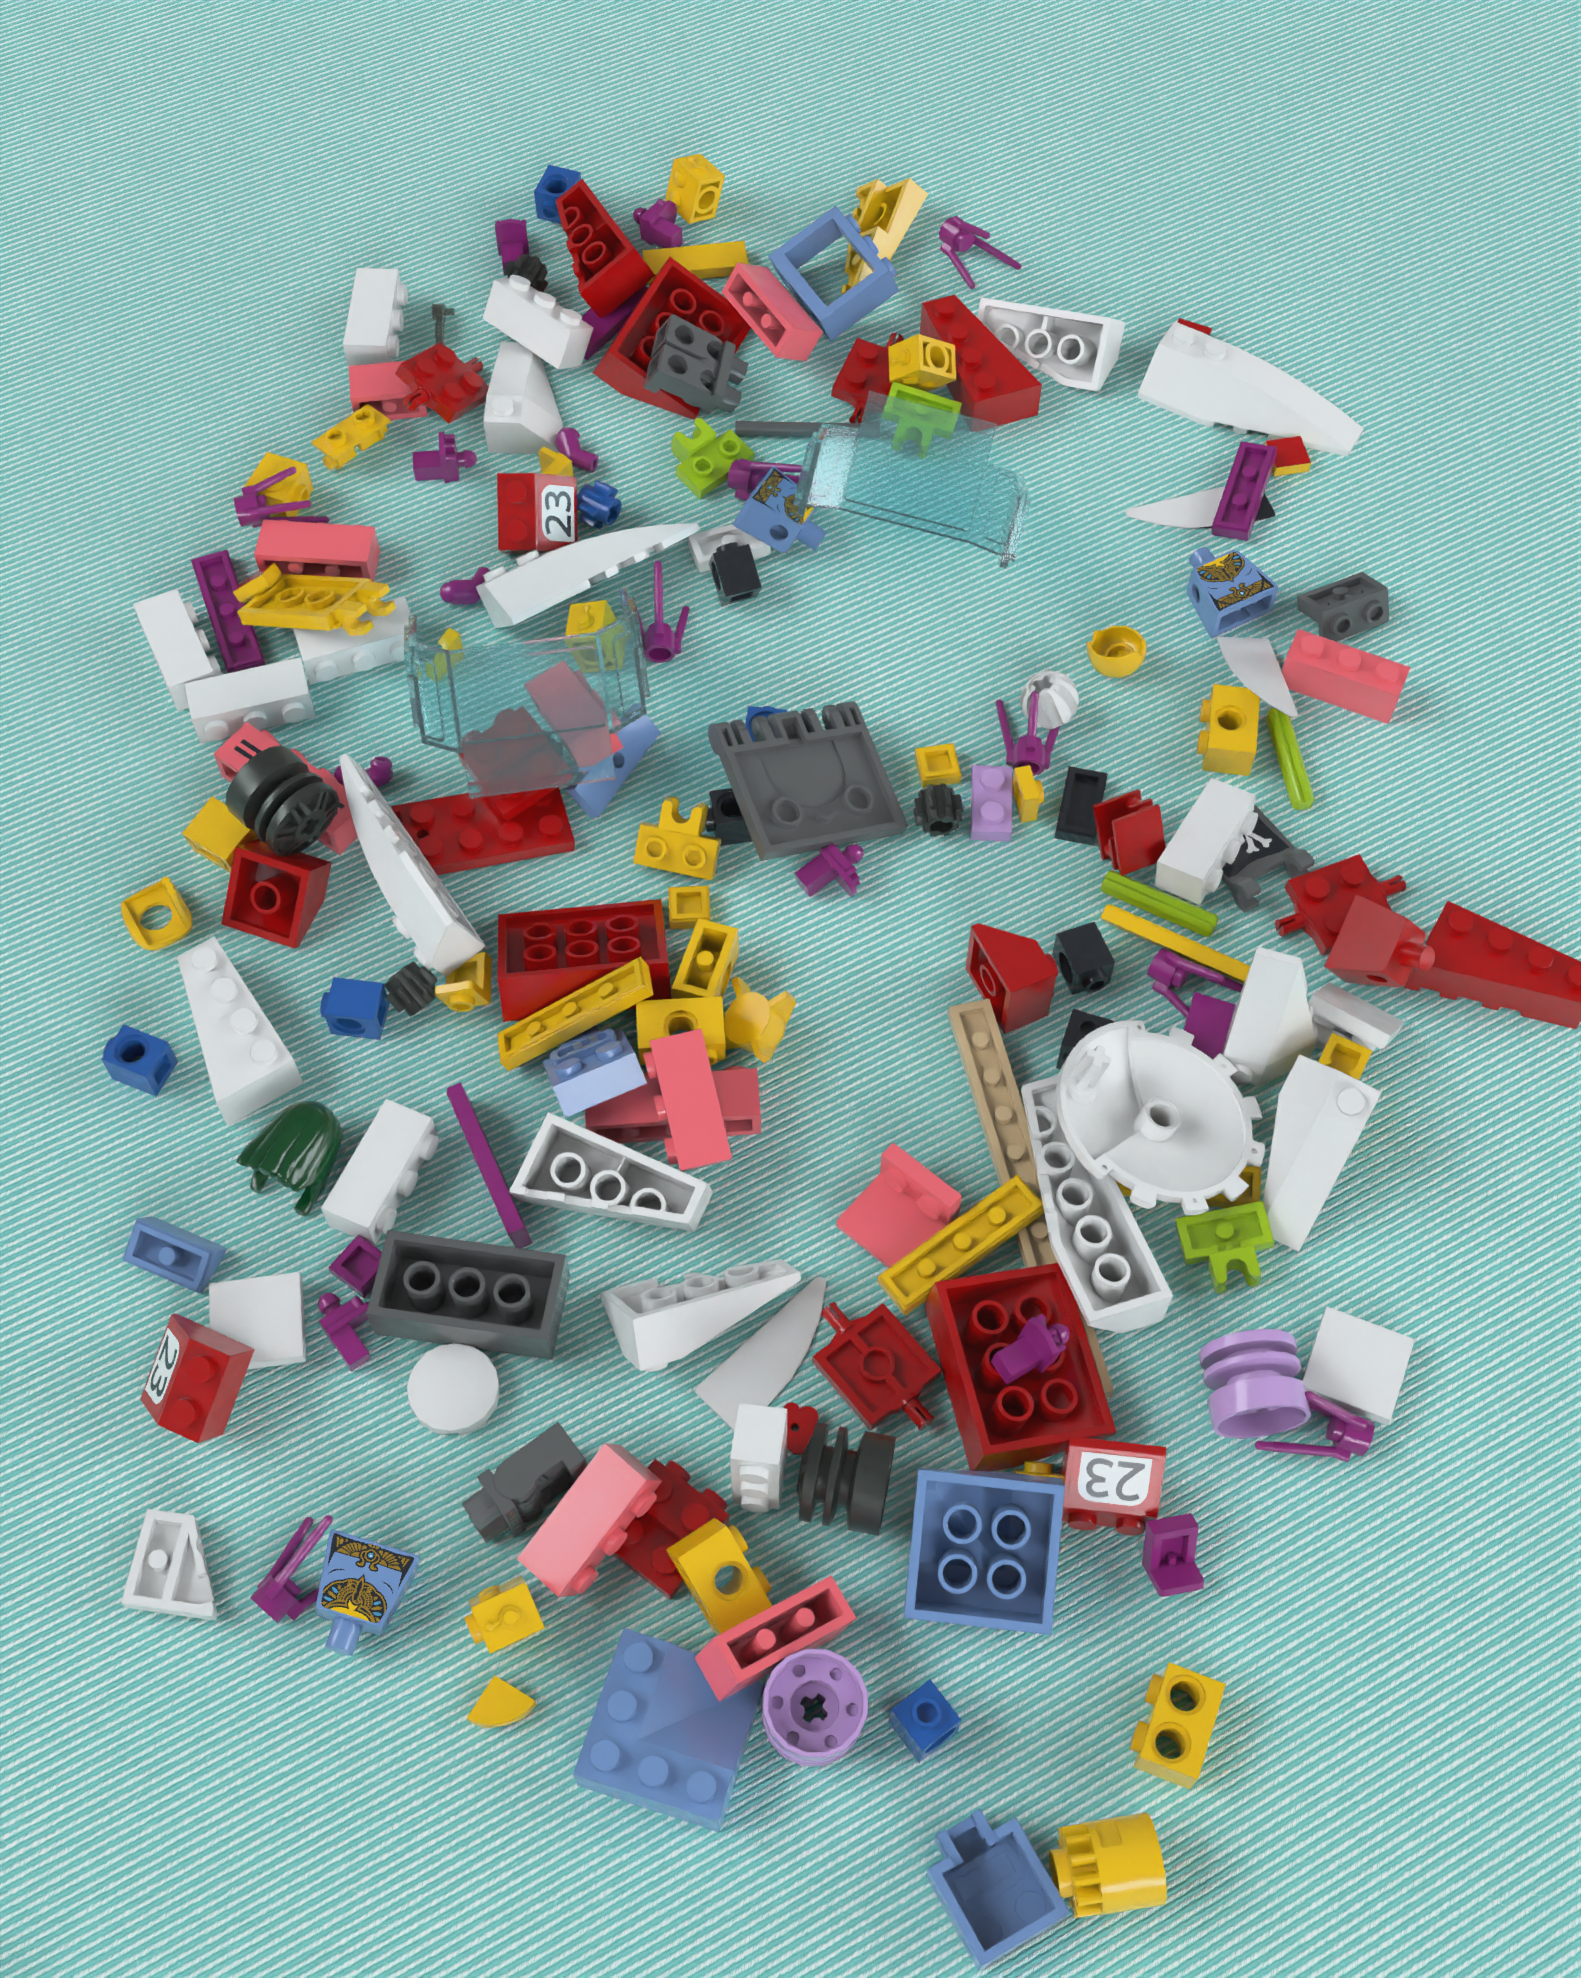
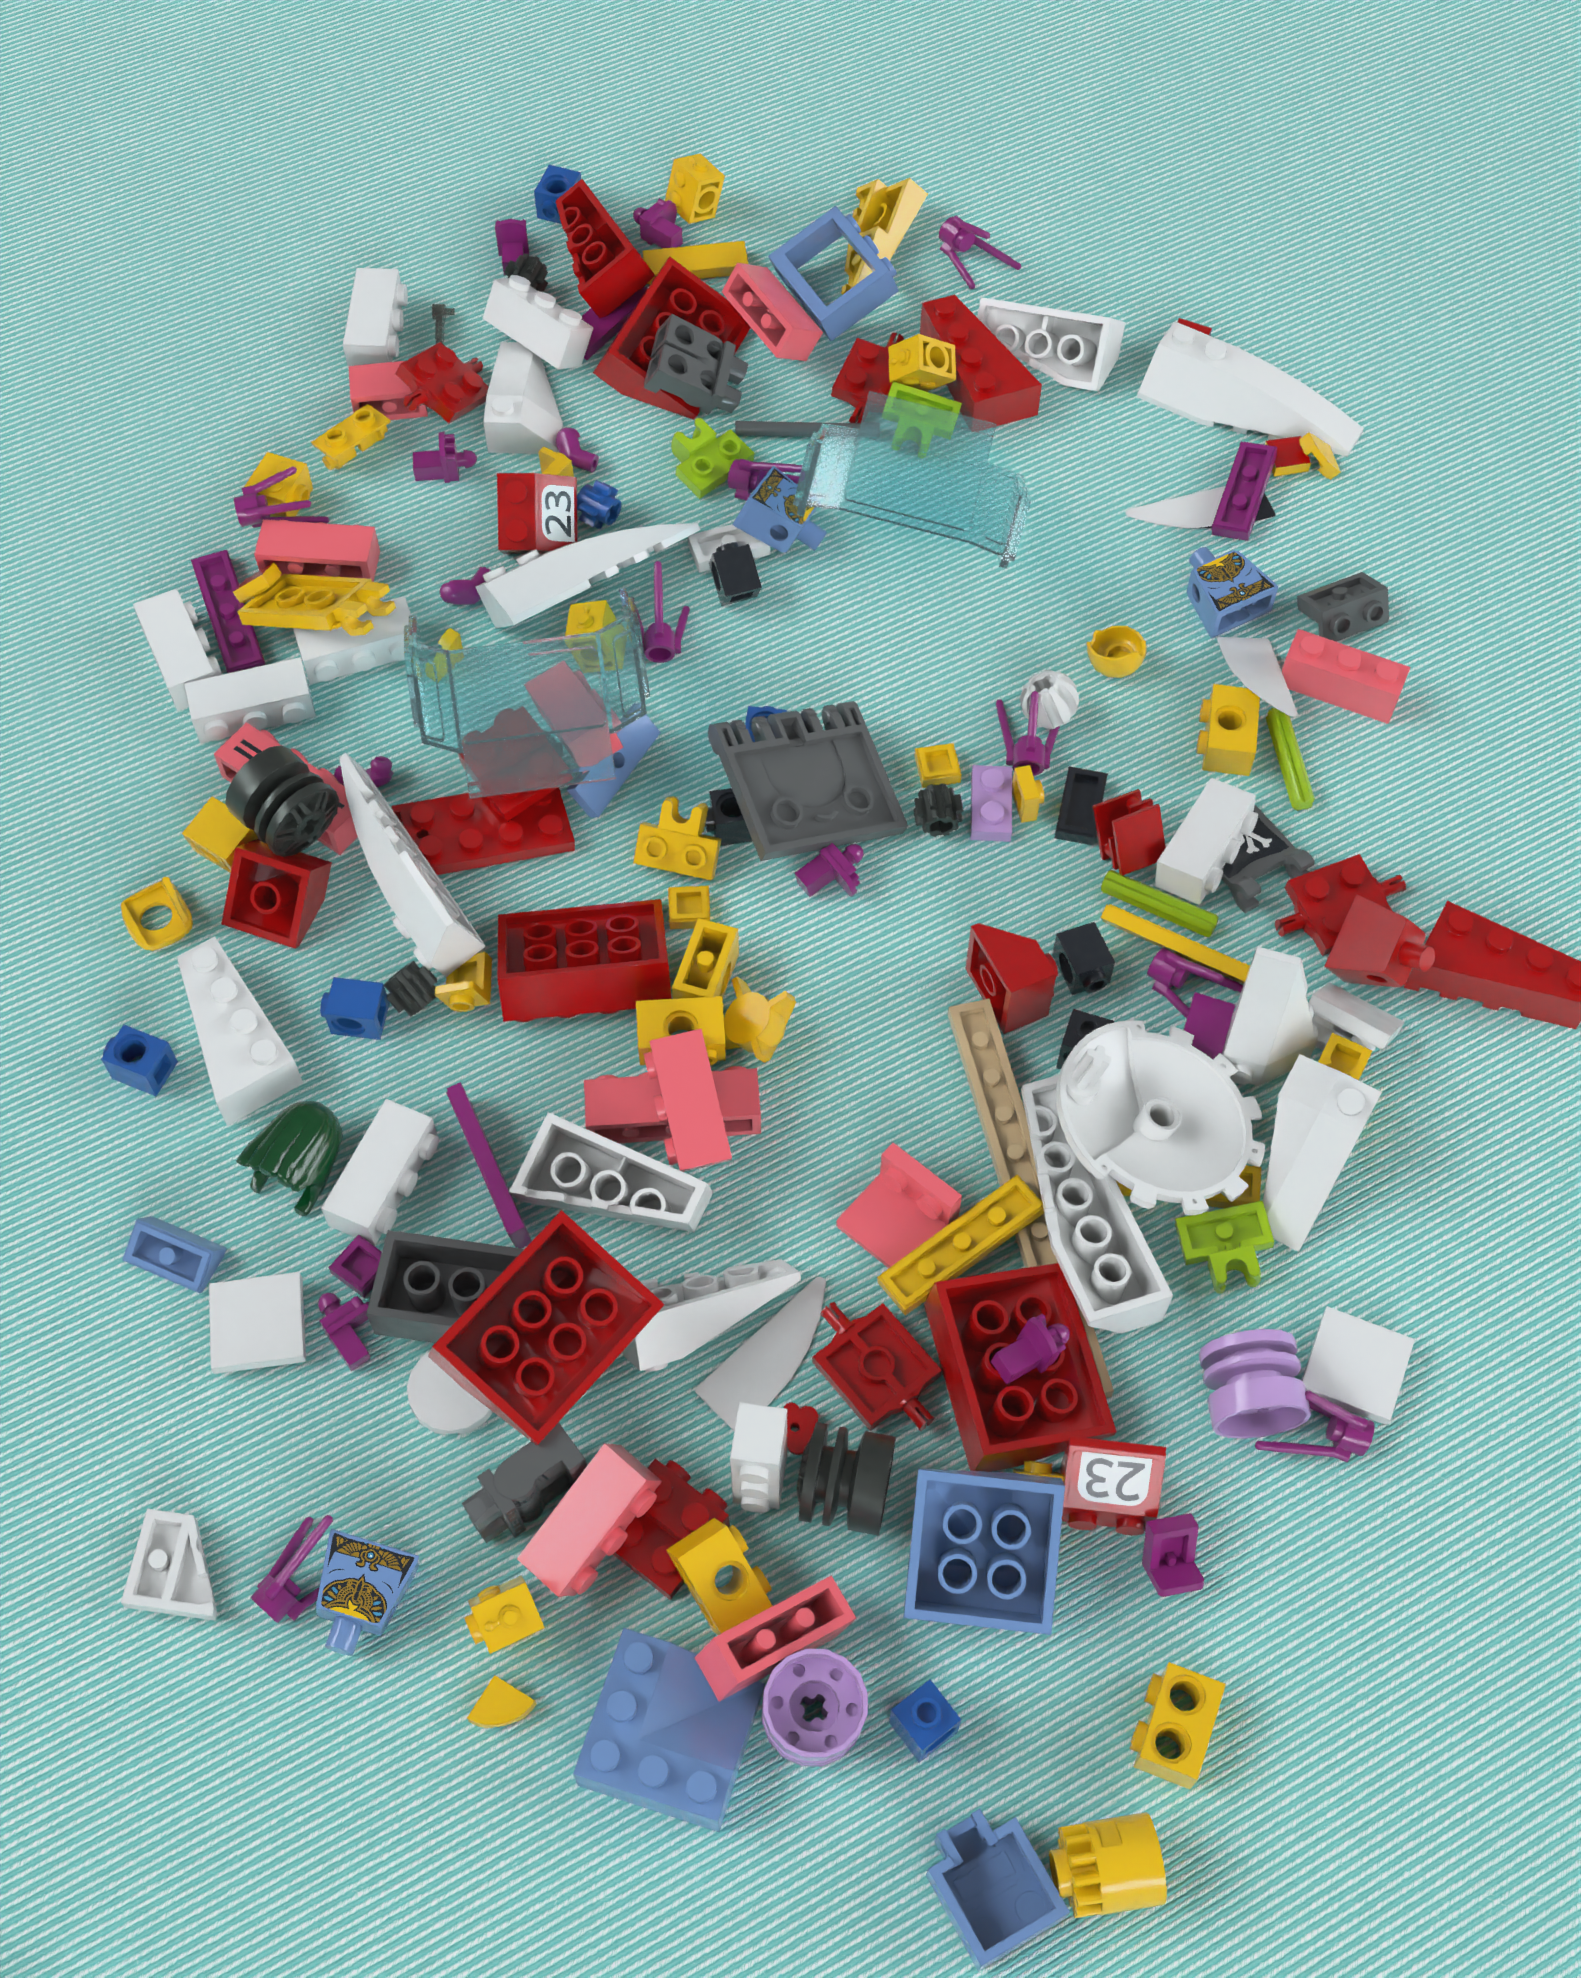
red slope [140,1313,255,1443] -> none
yellow tile [497,957,653,1071] -> none
medium blue piece [542,1025,647,1118] -> none
none -> red slope [428,1210,665,1446]
none -> yellow tile [1299,432,1341,480]

